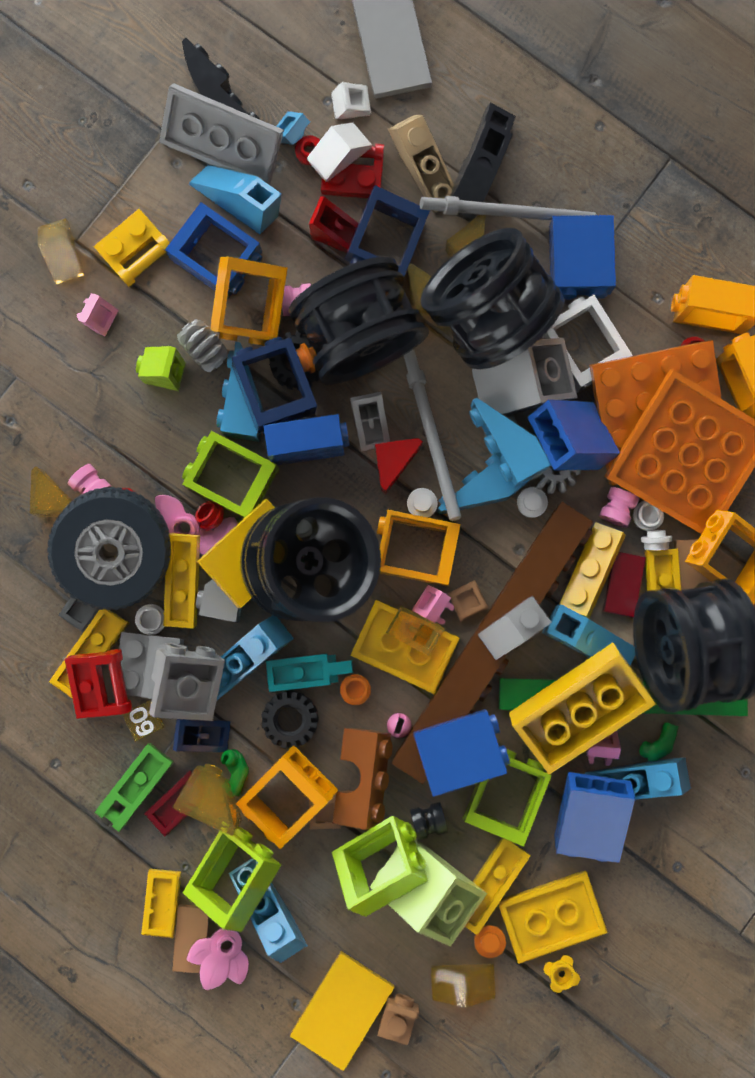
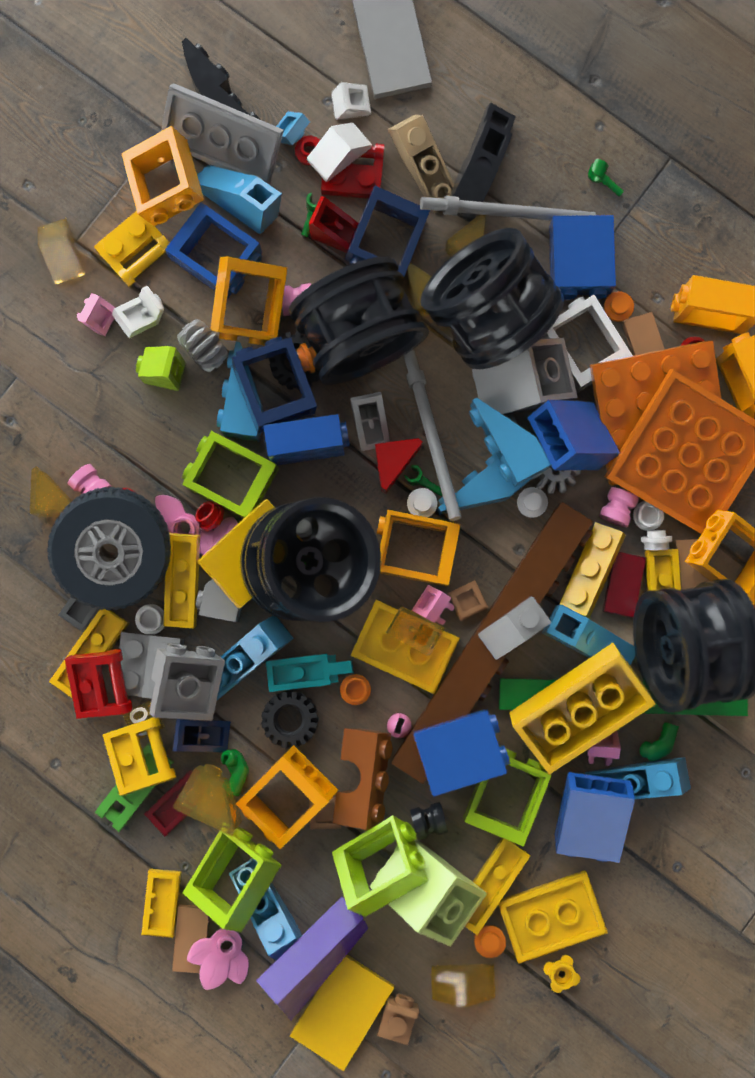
none -> yellow plate [102,718,176,796]
none -> white bracket [112,286,164,338]
none -> light orange window [121,126,204,226]
none -> slope [256,897,368,1020]
none -> green hand [301,192,317,237]
none -> green hand [404,465,442,497]
none -> green hand [588,159,624,197]
none -> orange plate [603,291,634,322]
none -> medium nougat tile [622,312,664,356]

